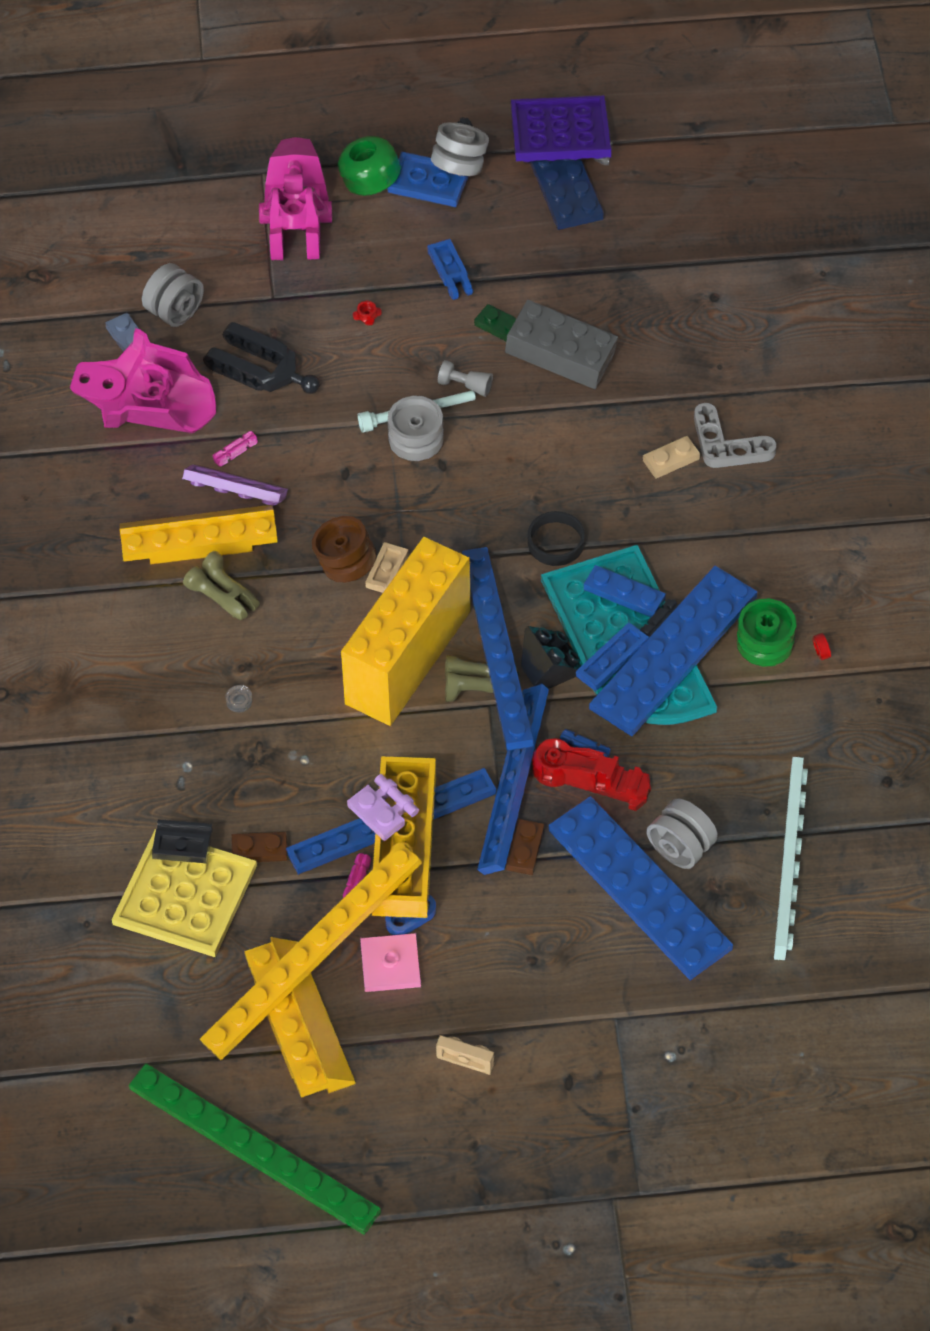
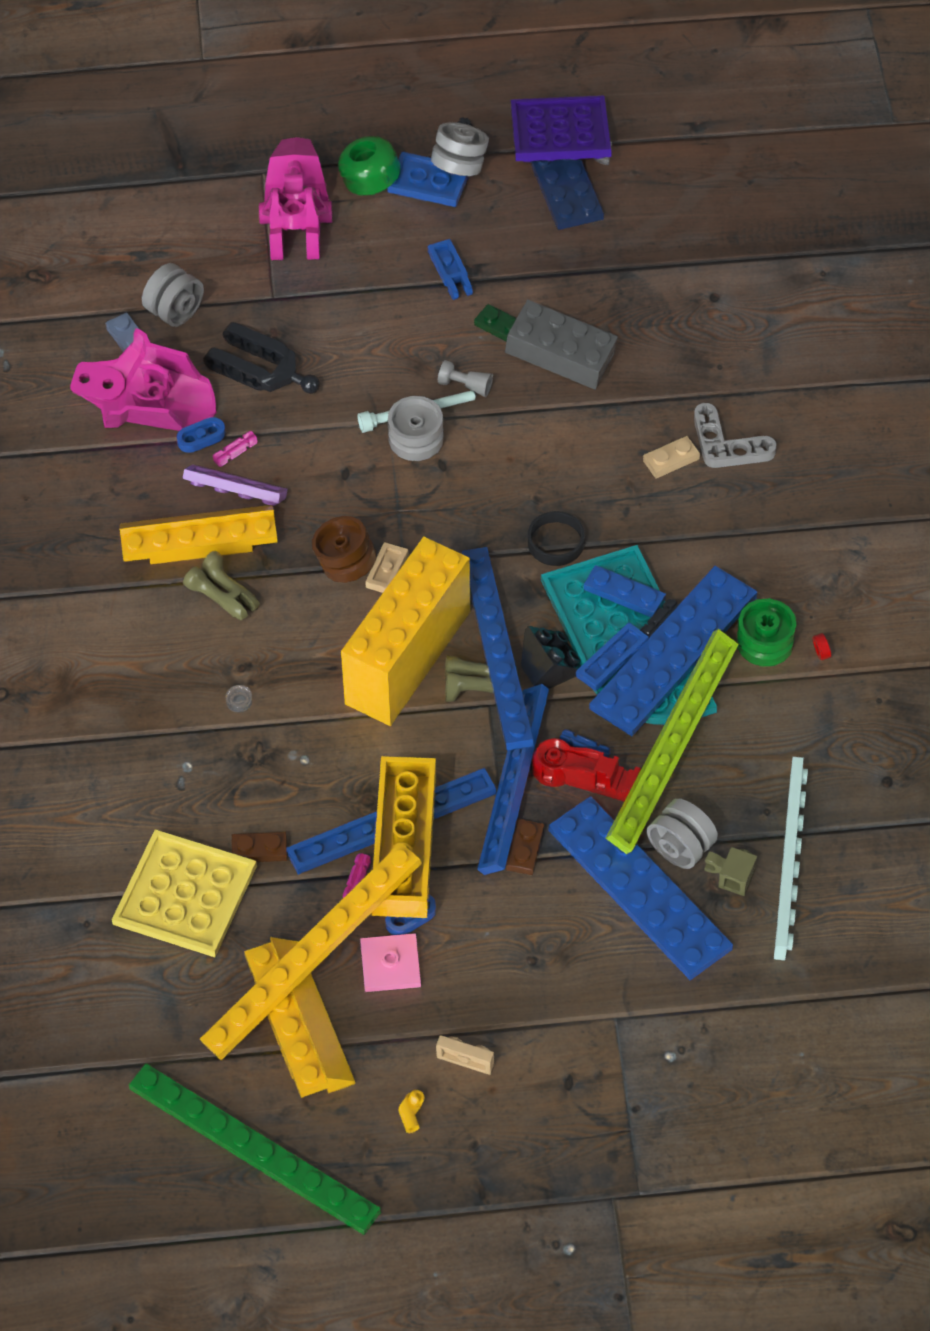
black plate [152,819,213,864] -> none
lavender plate [347,774,419,841] -> none
red plate [353,301,382,326] -> none
none -> blue plate [177,417,225,453]
none -> yellow arm [398,1089,425,1133]
none -> lime plate [606,629,739,854]
none -> olive brick [704,847,757,896]

